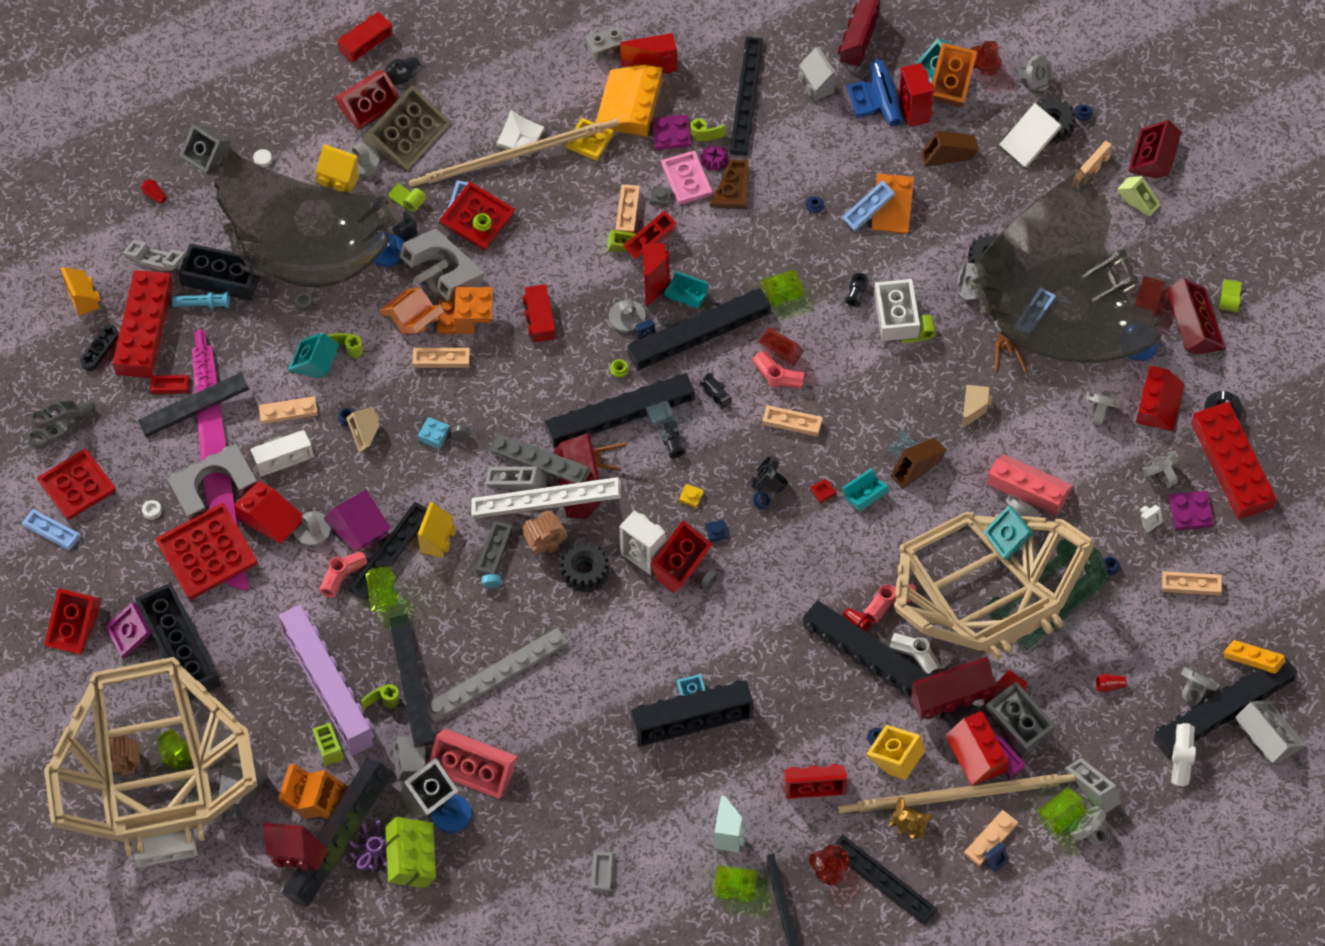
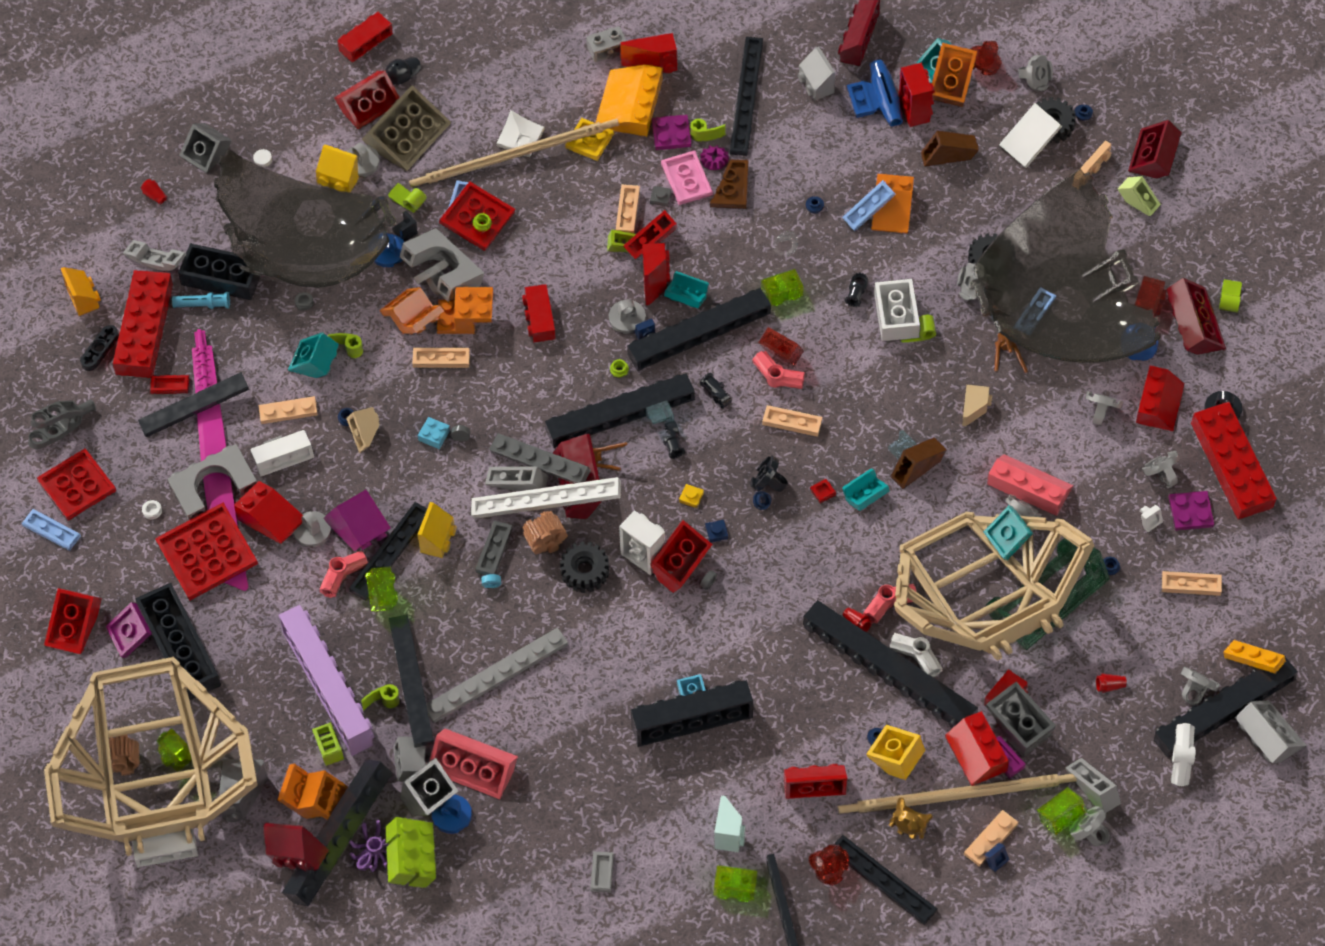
dark red slope [911,656,996,720] -> none

